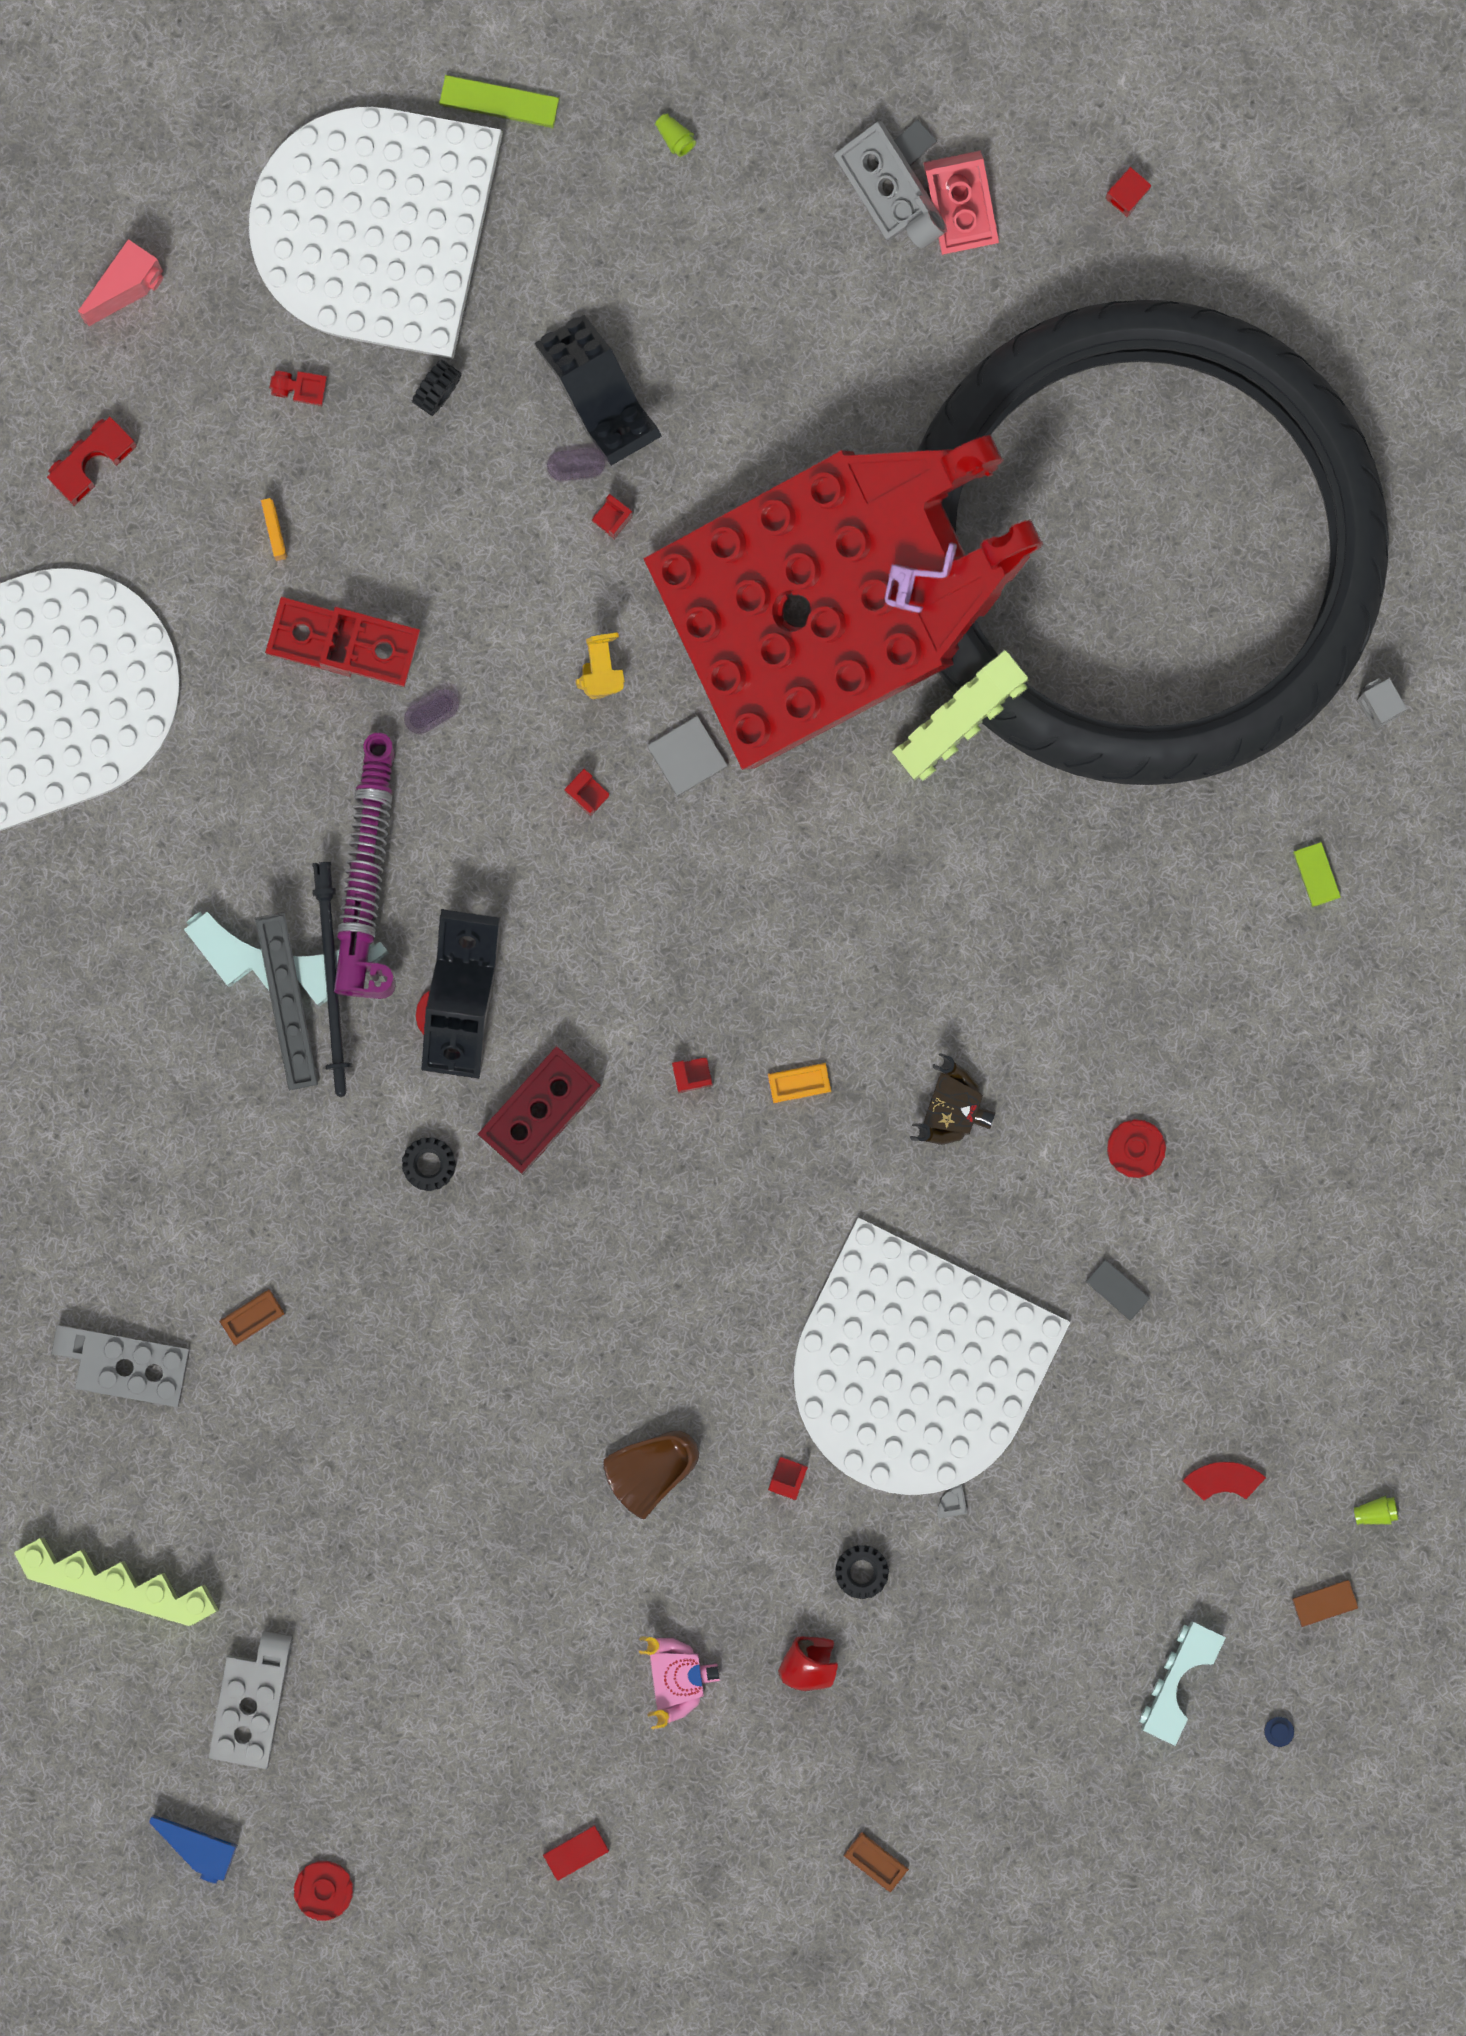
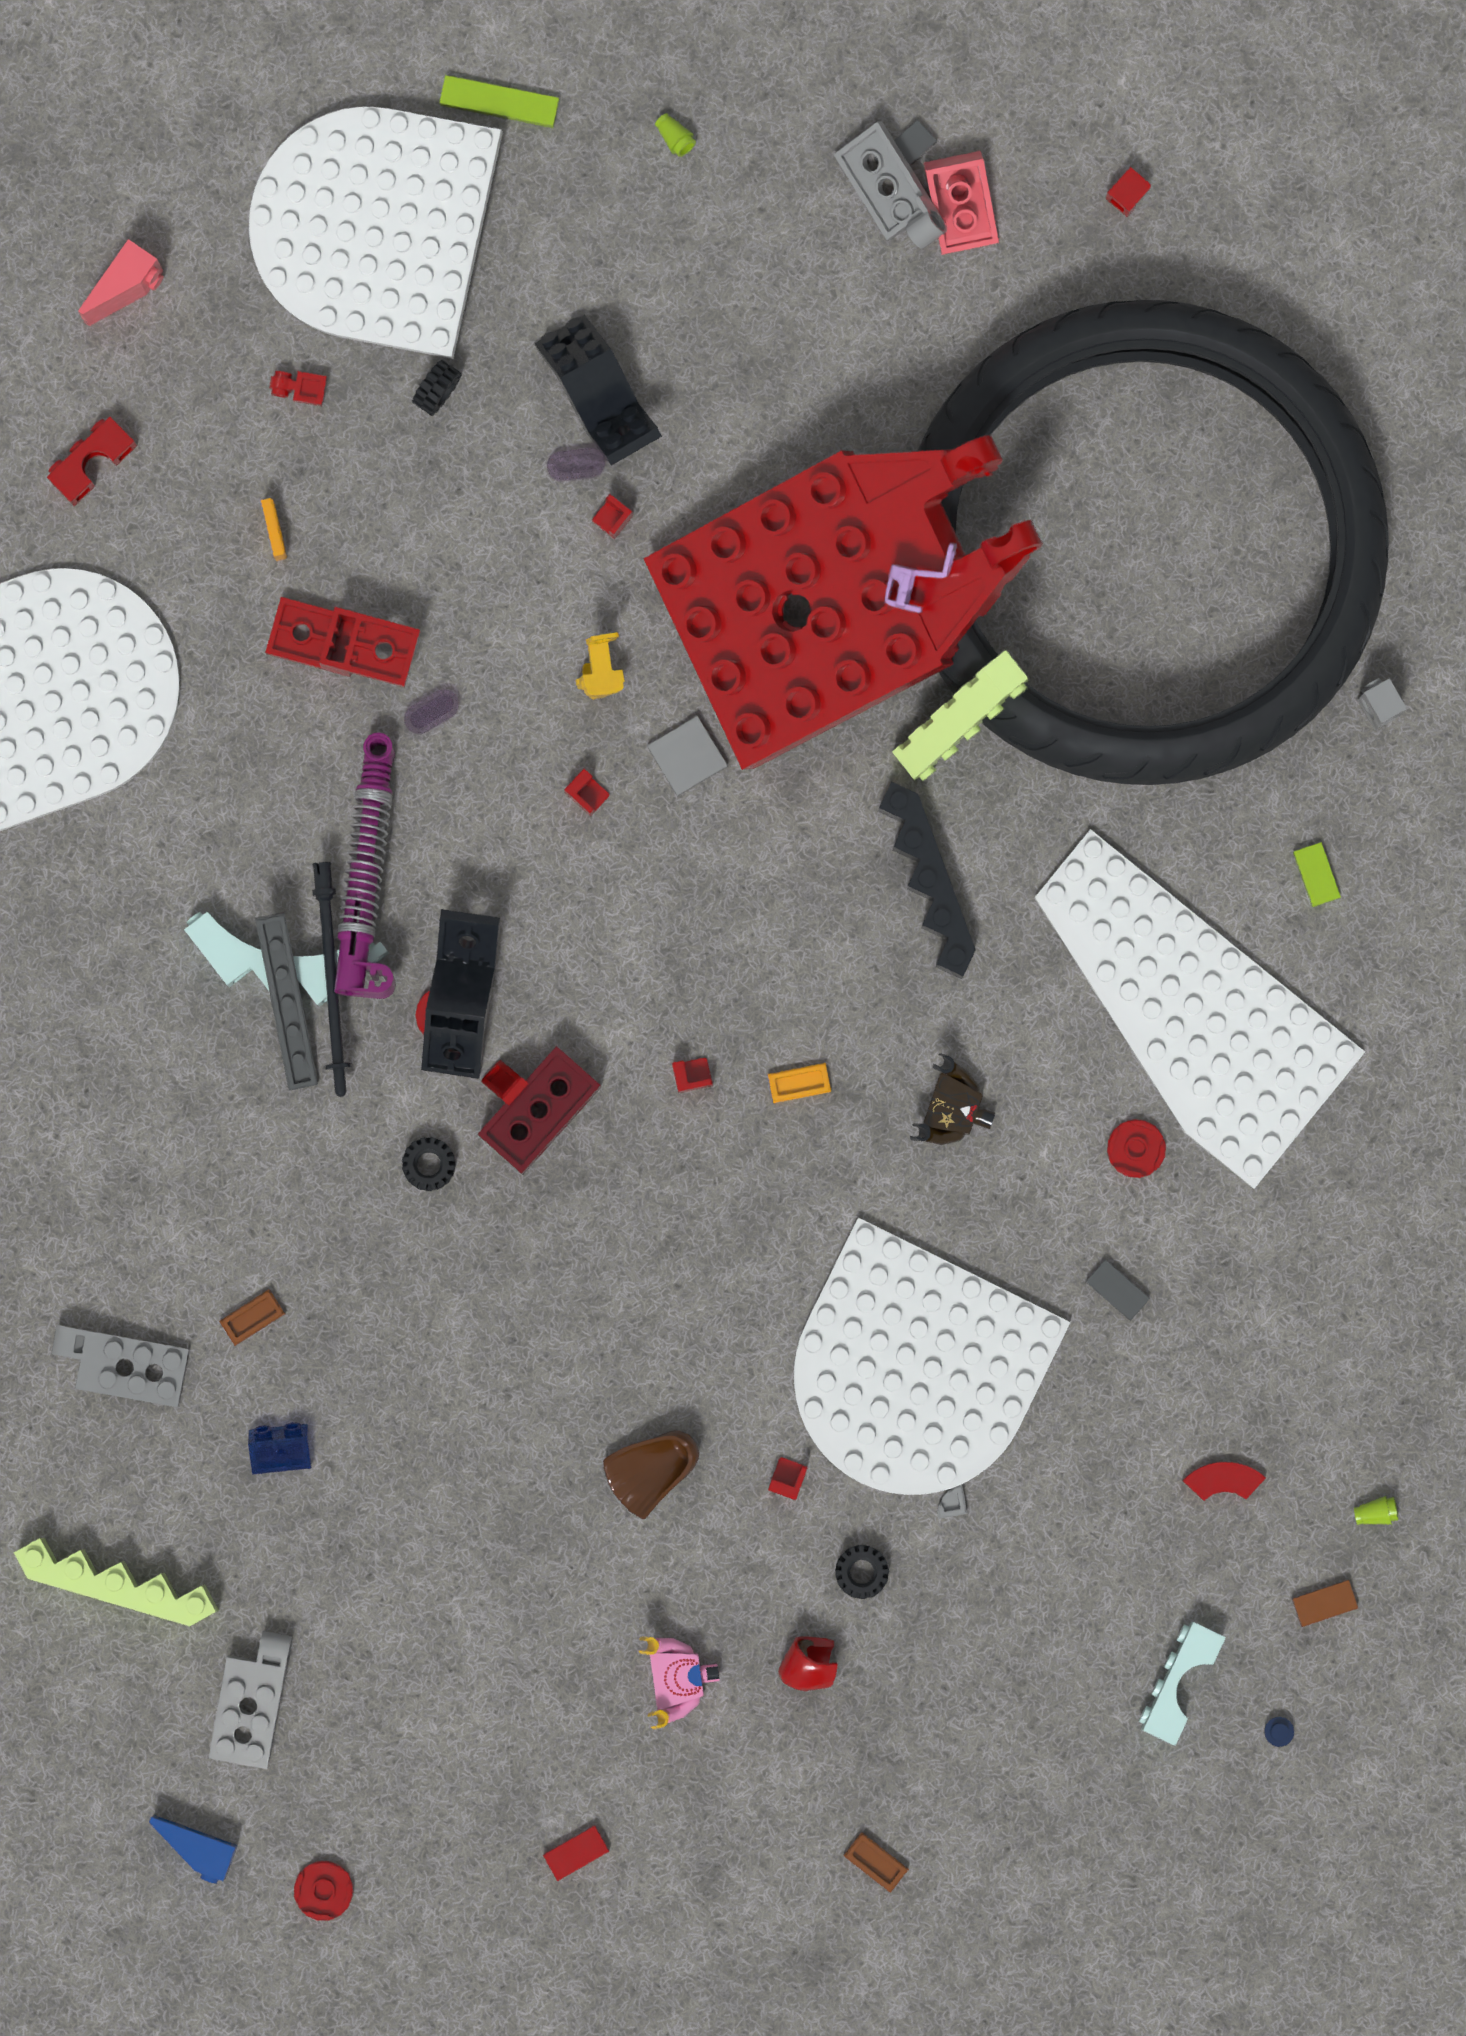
none -> clear blue bracket [248,1422,312,1475]
none -> red tile [481,1060,529,1105]
none -> black brick [878,781,976,979]
none -> white wing [1035,829,1365,1189]

